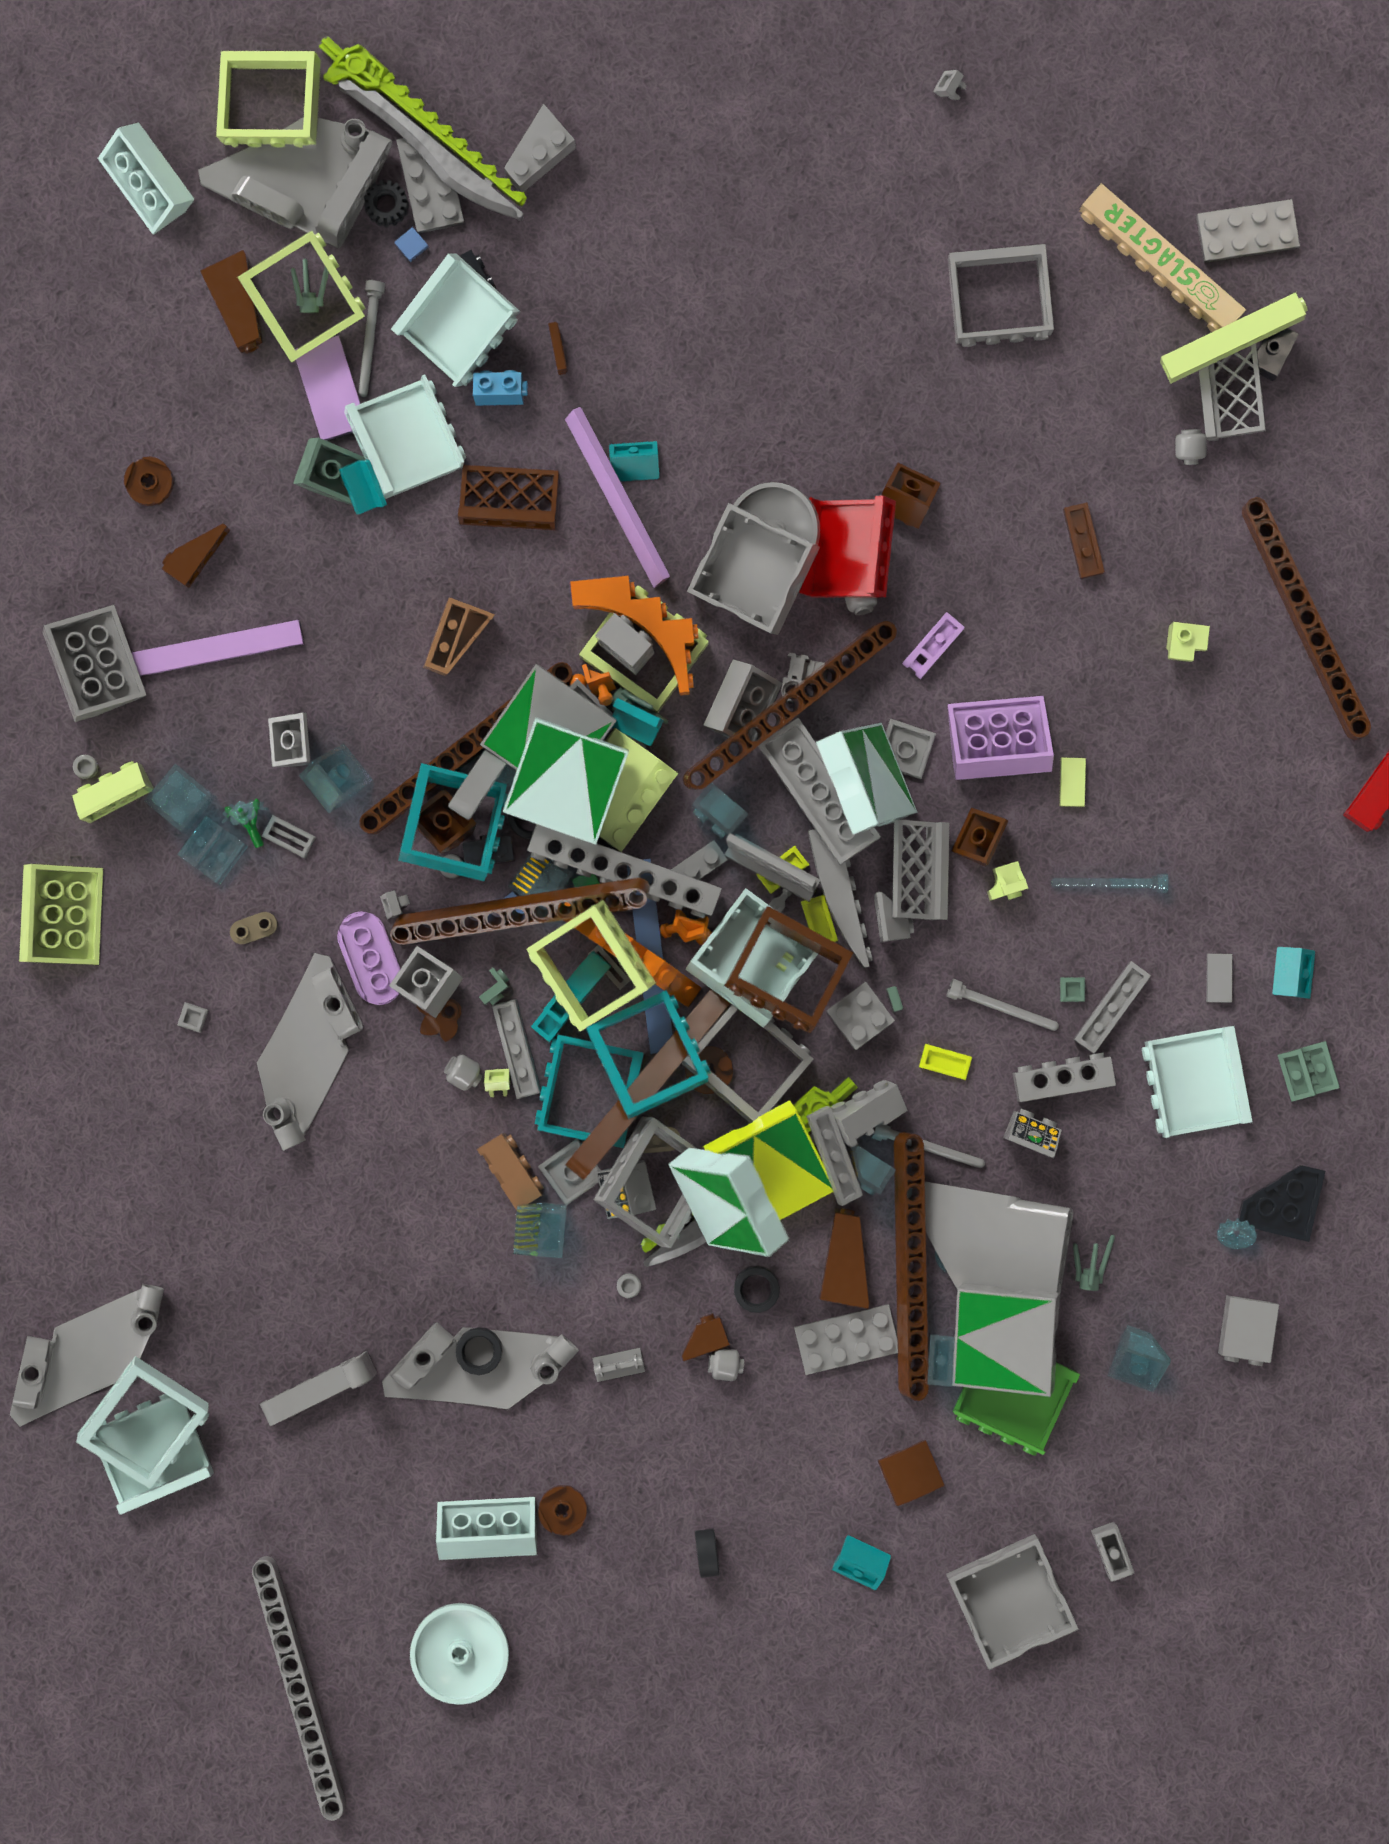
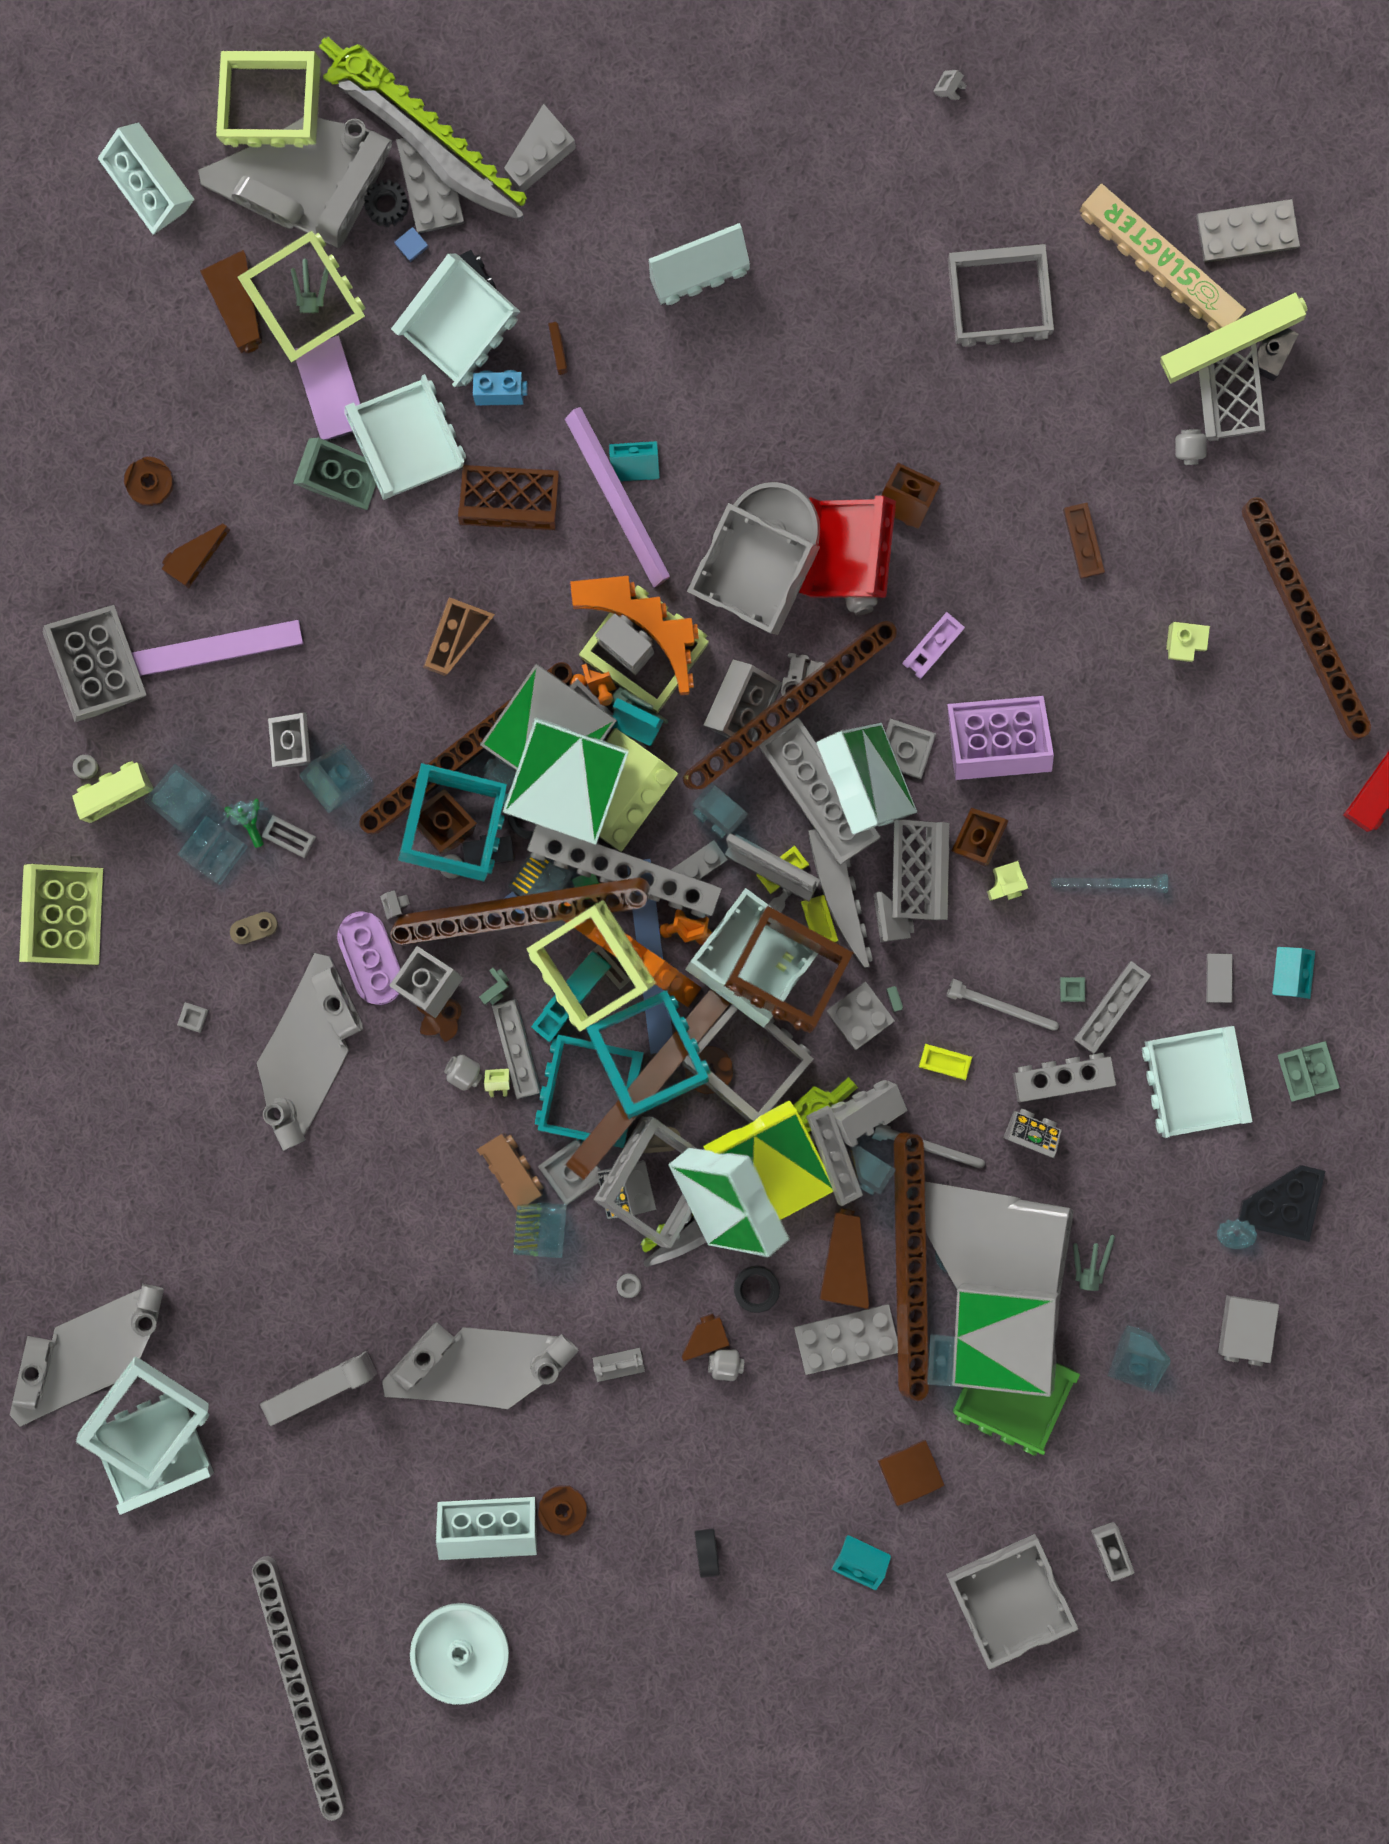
teal panel [339,460,387,514] -> none
light grey piece [359,280,385,397] -> none
light grey beam [448,750,506,820] -> none
black tyre [455,1327,503,1376] -> none
yellowish green tile [1060,758,1086,807] -> none
none -> light aqua slope [649,223,750,305]

